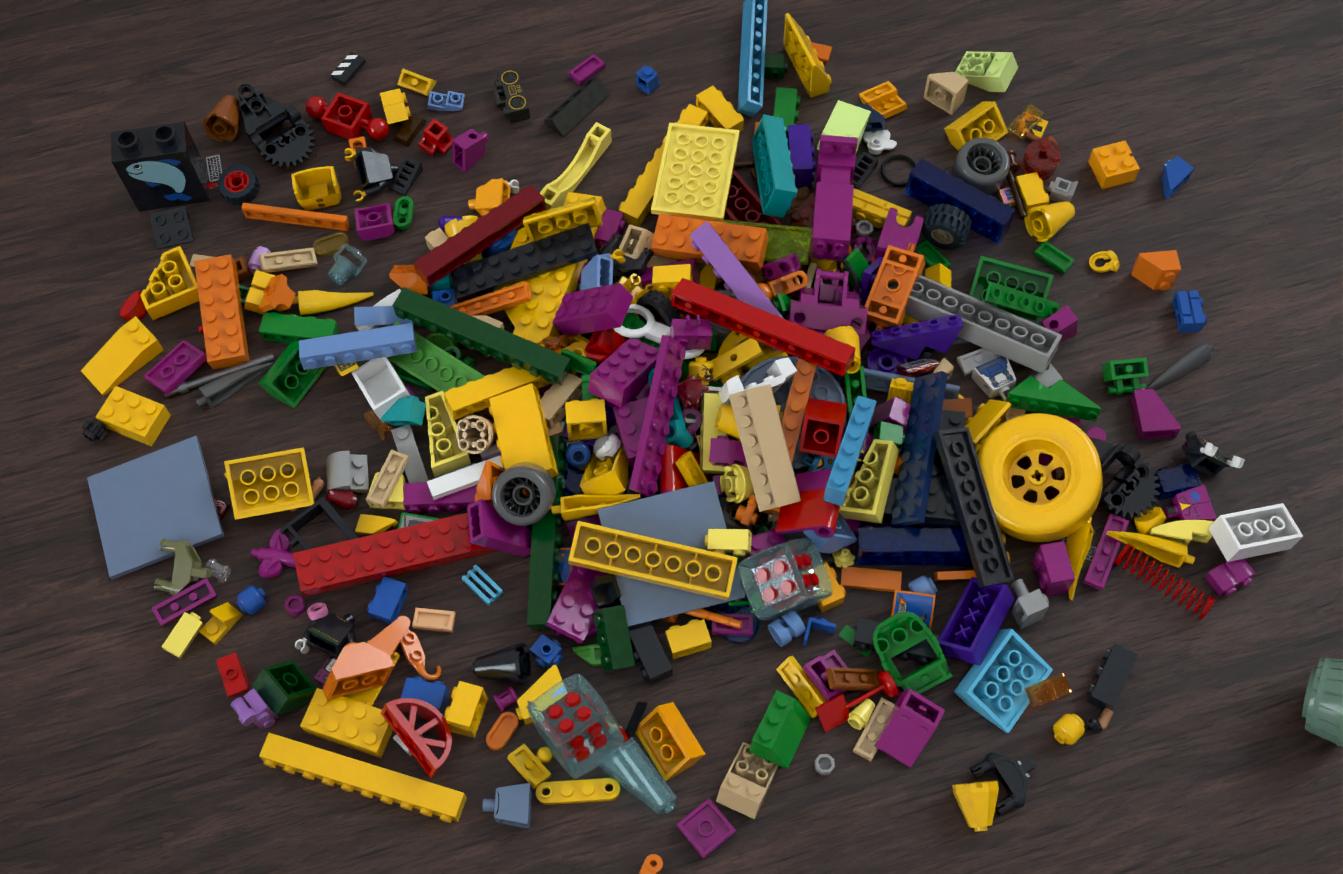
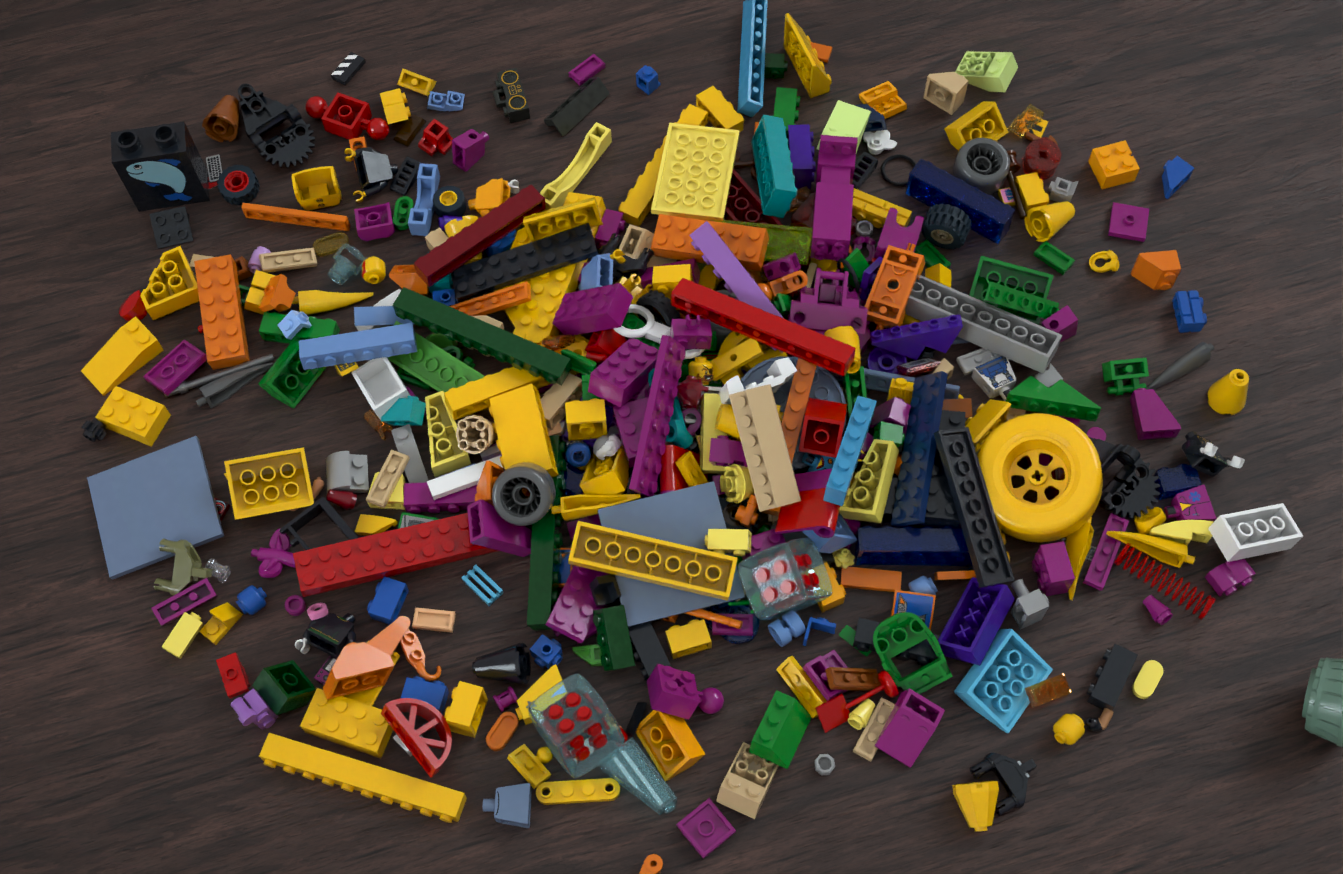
none -> light blue bracket [278,310,312,339]
none -> yellow head [362,256,386,284]
none -> medium blue arch [408,163,440,236]
none -> black wheel [433,186,467,217]
none -> magenta brick [647,664,724,720]
none -> magenta plate [1108,202,1149,242]
none -> light yellow tile [1132,660,1163,699]
none -> magenta cone [1143,595,1173,625]
none -> yellow cone [1207,369,1249,415]

